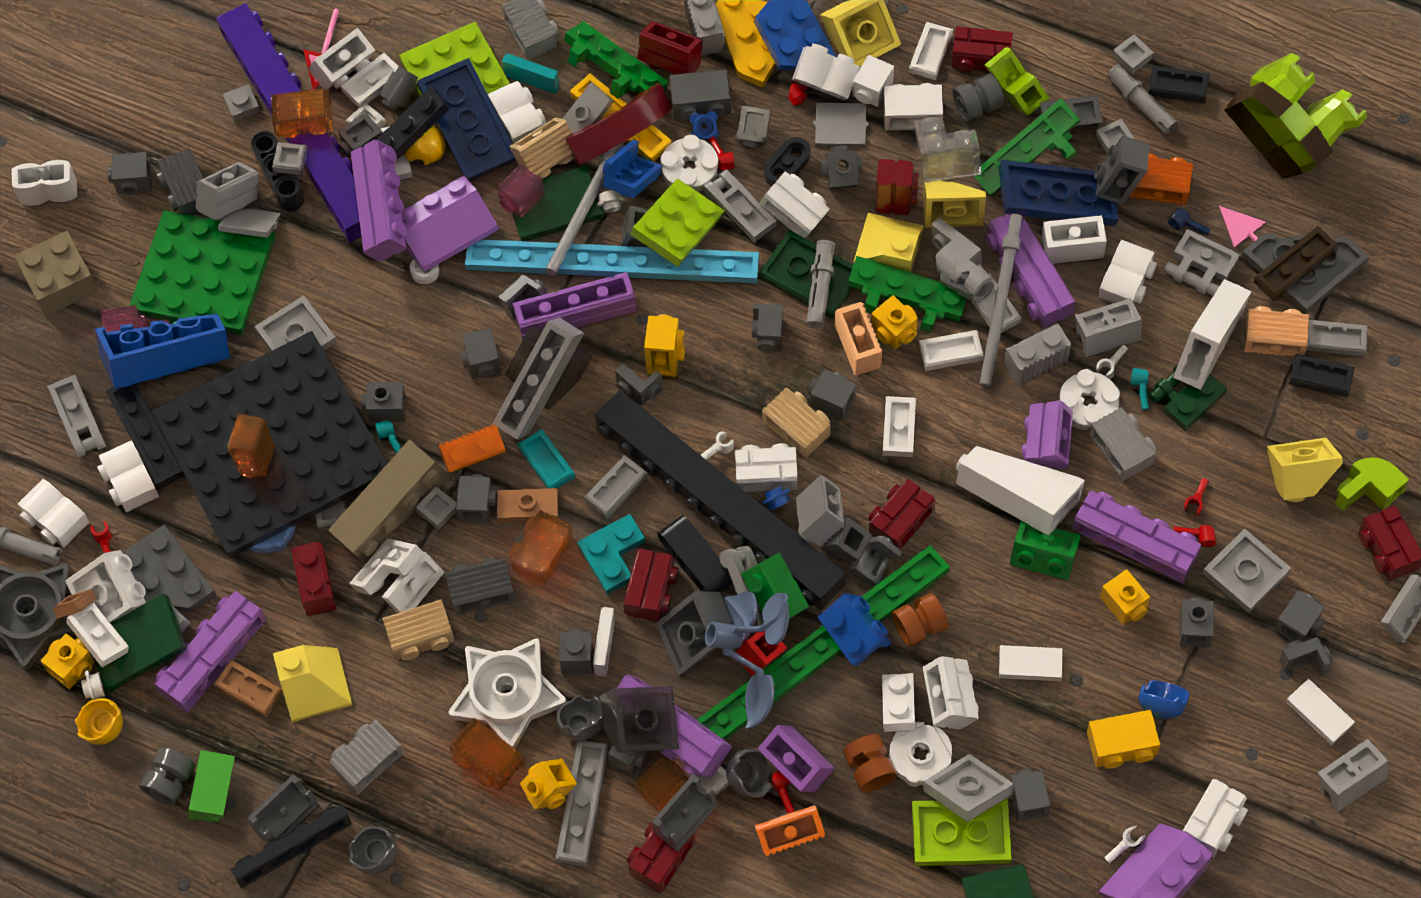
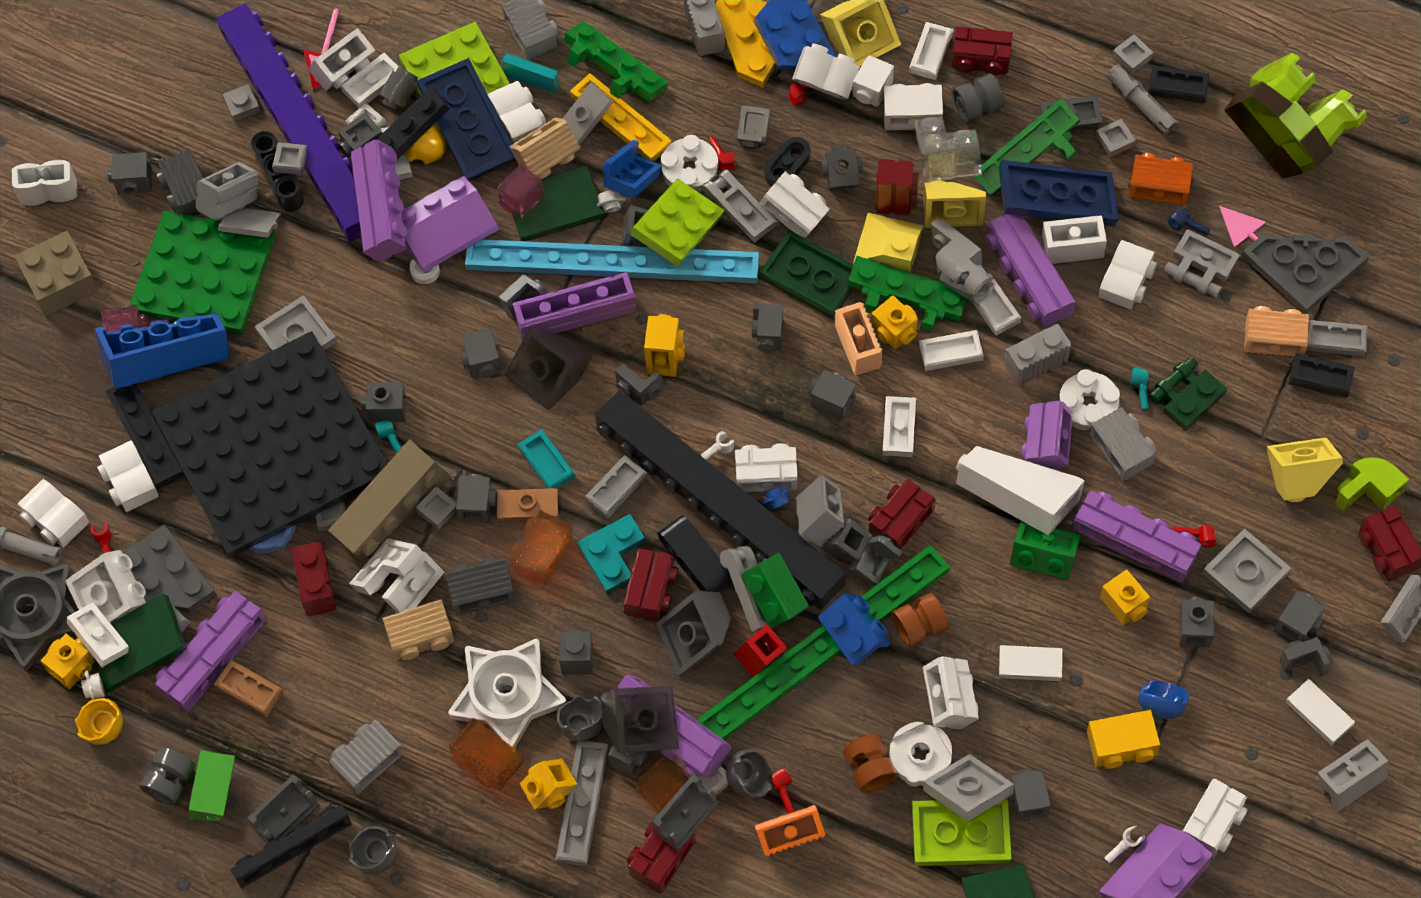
light grey plate [47,375,106,458] -> none
medium nougat tile [53,589,97,619] -> none
clear orange brick [227,414,276,478] -> none
clear orange brick [271,88,333,138] -> none
light yellow slope [273,645,353,722] -> none
orange brick [438,424,506,473] -> none
light grey brick [492,318,584,439] -> none
light grey bar [545,142,624,276] -> none
dark red slope [565,83,672,164] -> none
white tile [593,607,615,677] -> none
dark red brick [637,21,703,75] -> none
dark grey brick [670,69,731,120] -> none
blue plate [689,111,719,139] -> none
sand blue plant [705,591,789,729] -> none
medium lavender brick [758,725,835,792] -> none
tan brick [762,388,830,459] -> none
light grey pin [806,240,835,329] -> none
light grey piece [813,103,869,147] -> none
white plate [882,673,915,732] -> none
light grey bar [979,214,1022,387] -> none
lime brick [985,47,1049,116] -> none
light grey hinge [1075,298,1142,357] -> none
dark grey brick [1094,135,1149,205] -> none
white hand [1096,345,1128,379] -> none
white slope [1174,279,1252,390] -> none
red hand [1184,478,1209,516] -> none
dark brown tile [1253,226,1339,301] -> none

